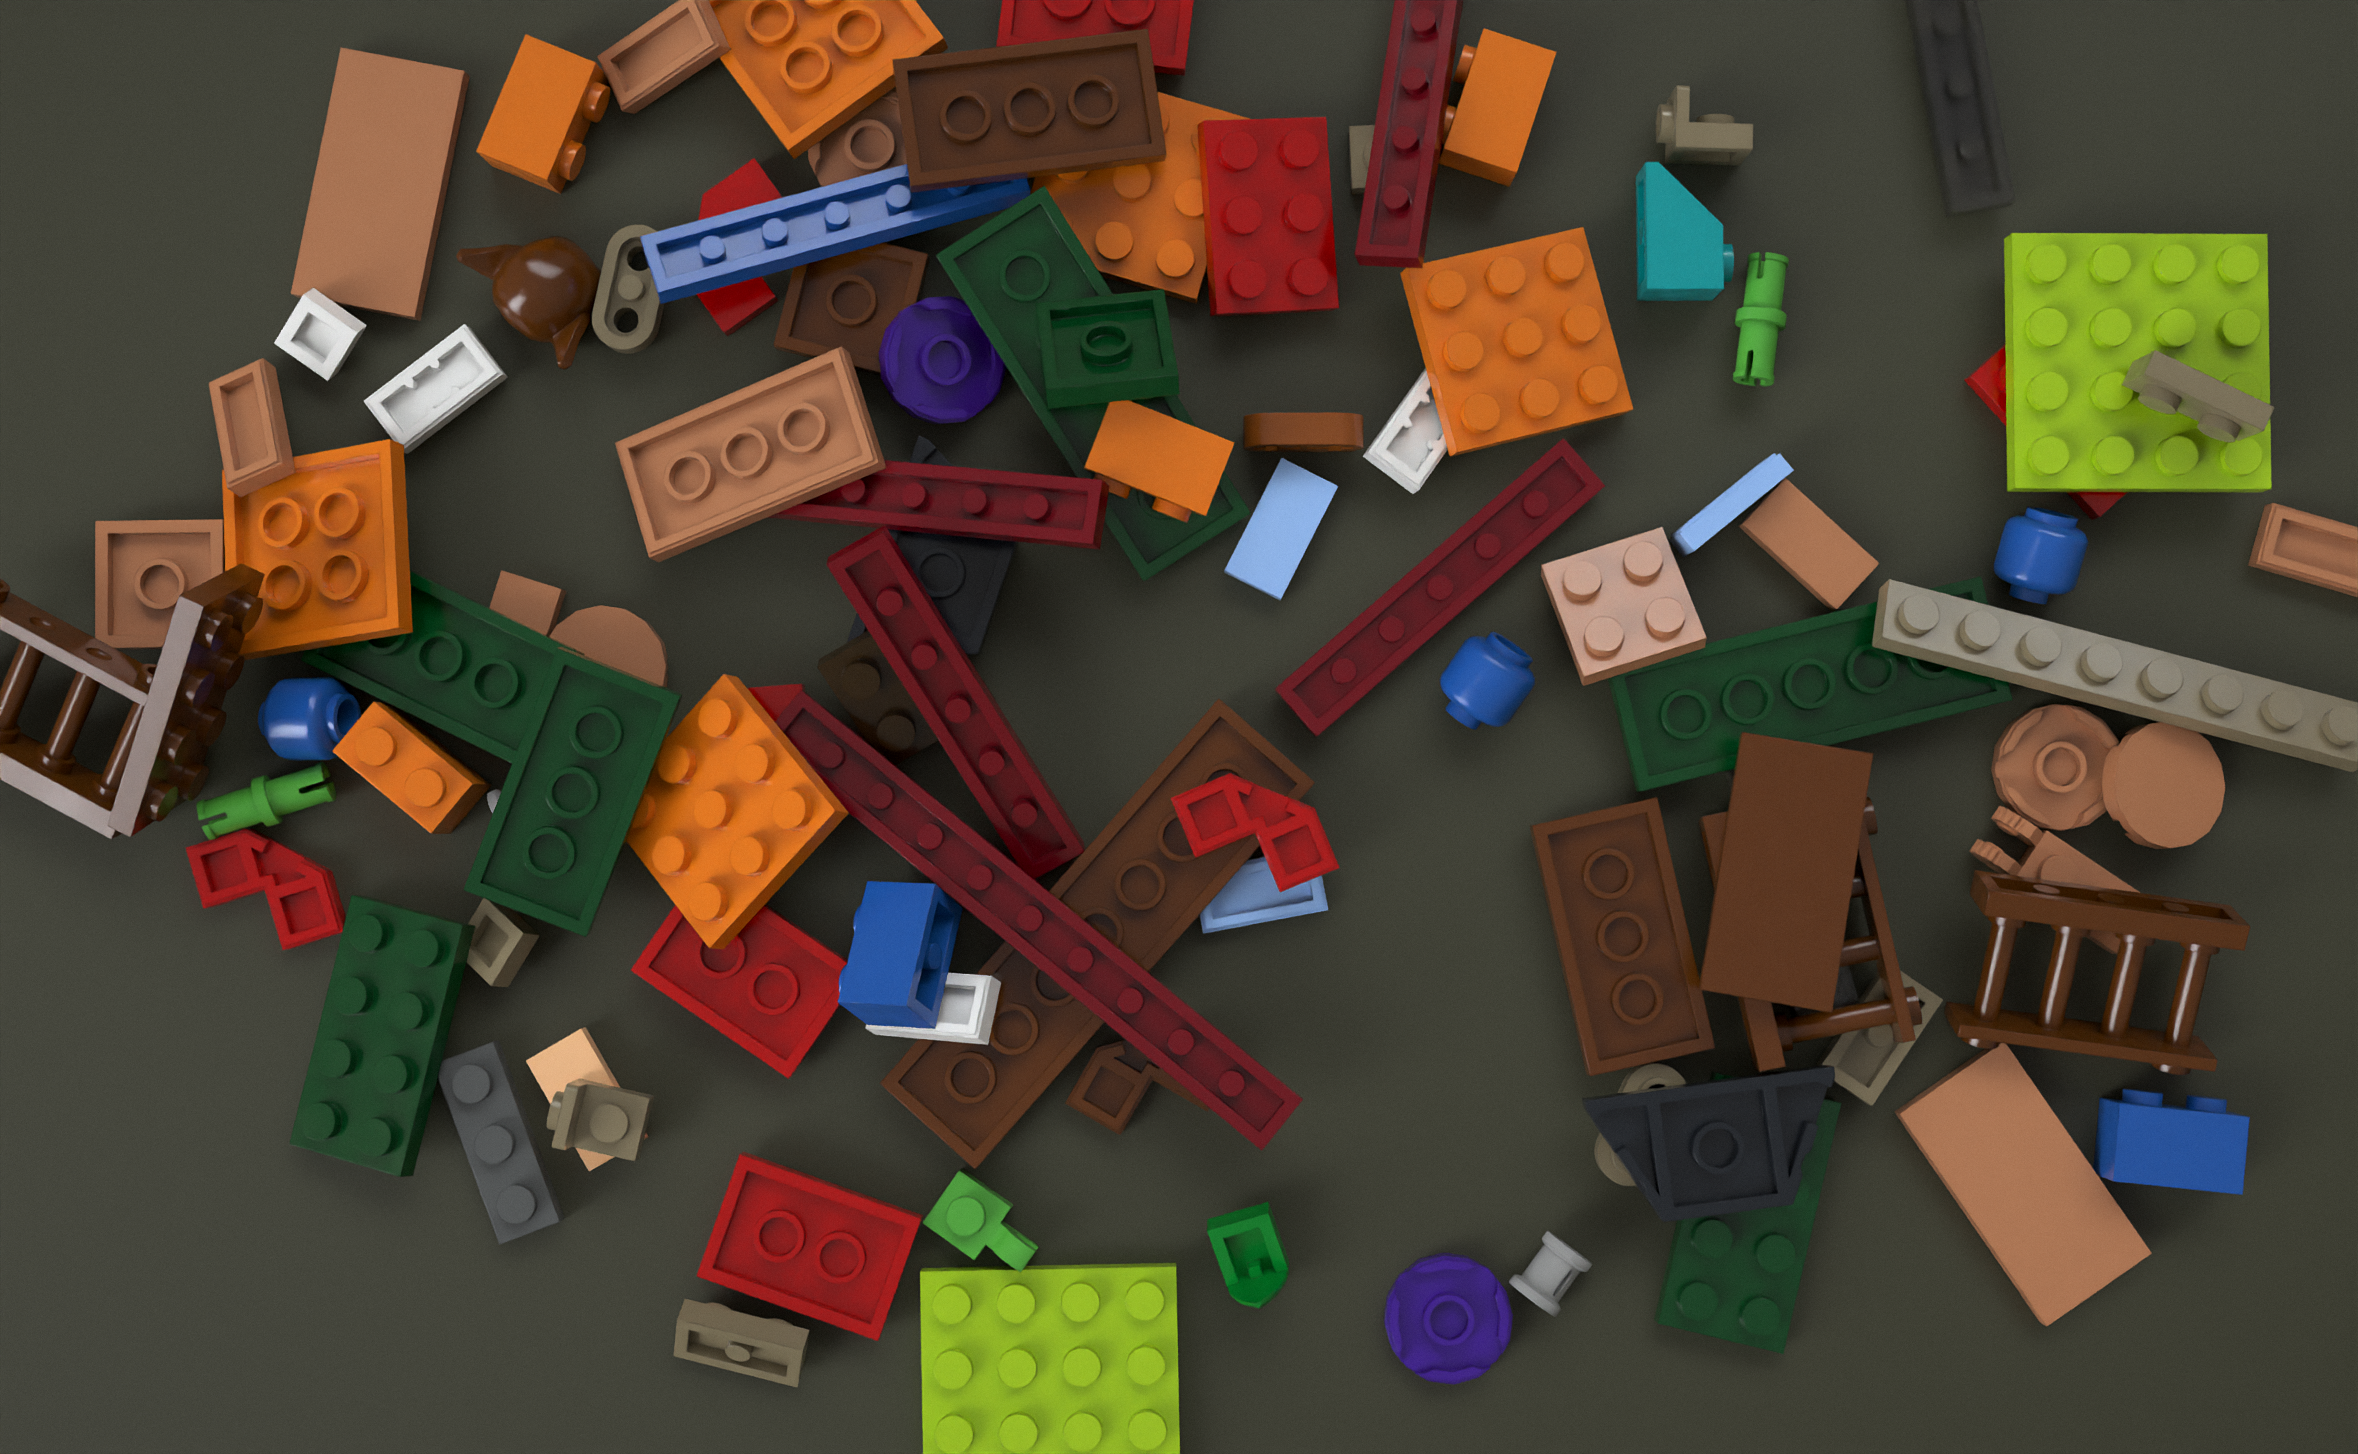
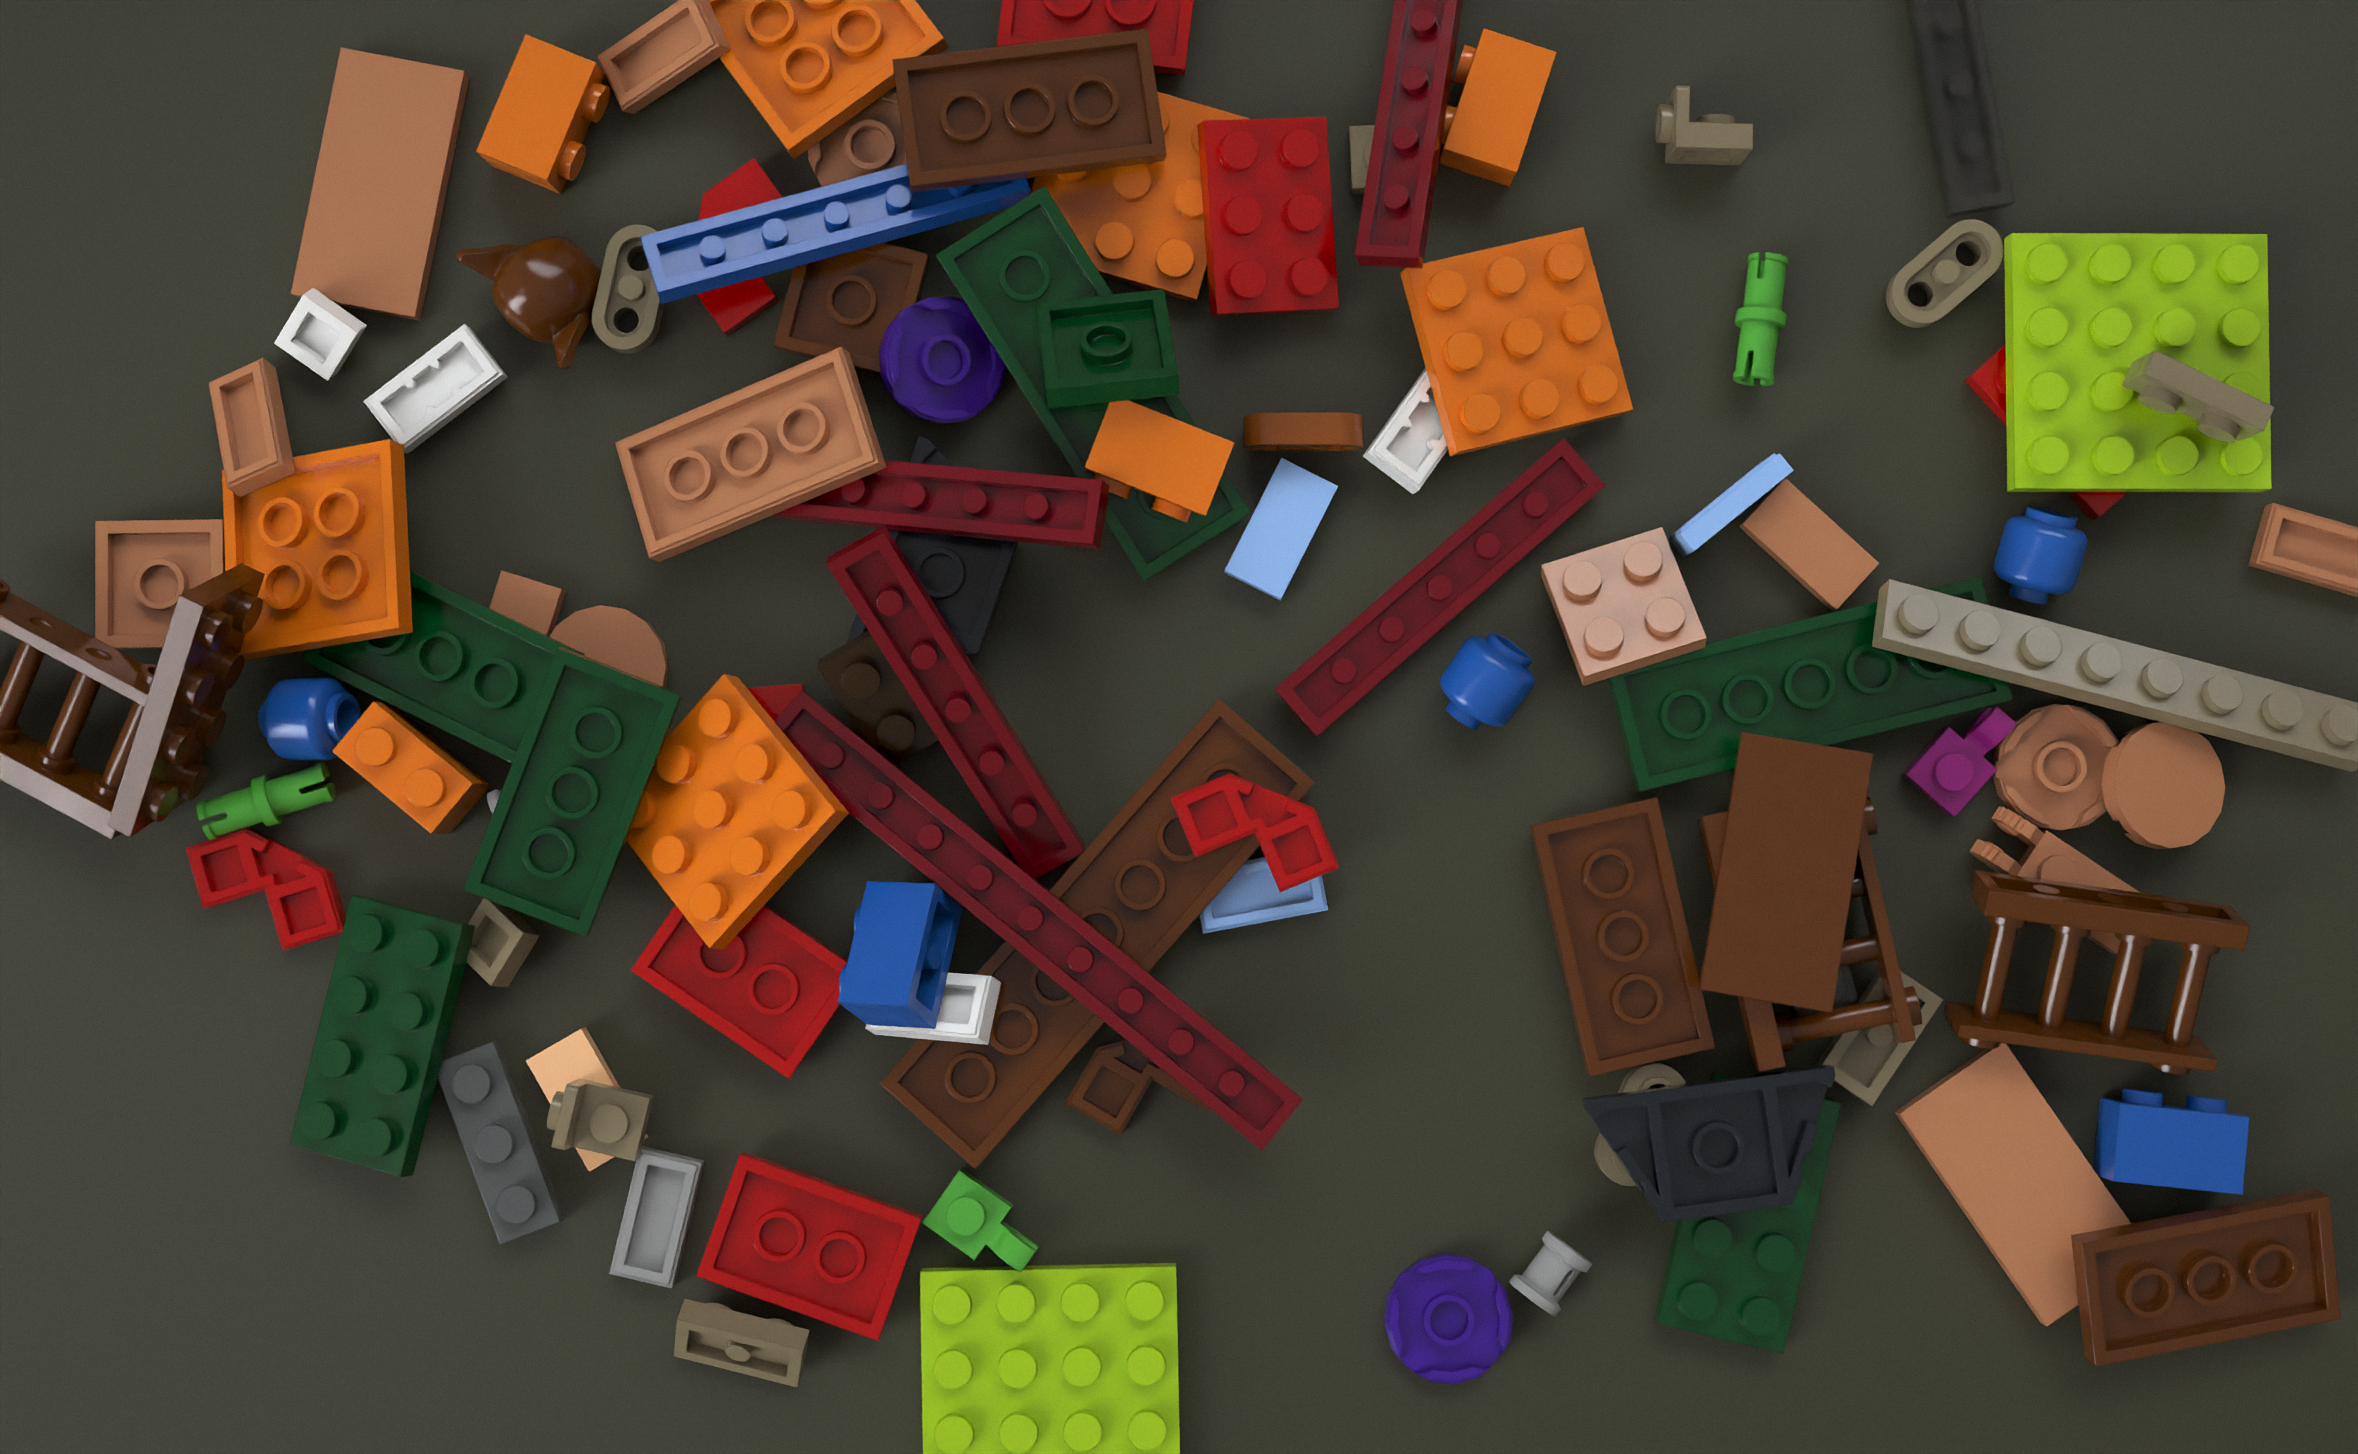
green plate [1207,1202,1289,1309] -> none
teal slope [1636,162,1734,301] -> none
none -> light grey tile [609,1146,705,1288]
none -> dark tan plate [1886,219,2004,328]
none -> magenta plate [1901,706,2016,817]
none -> reddish brown plate [2071,1189,2341,1367]

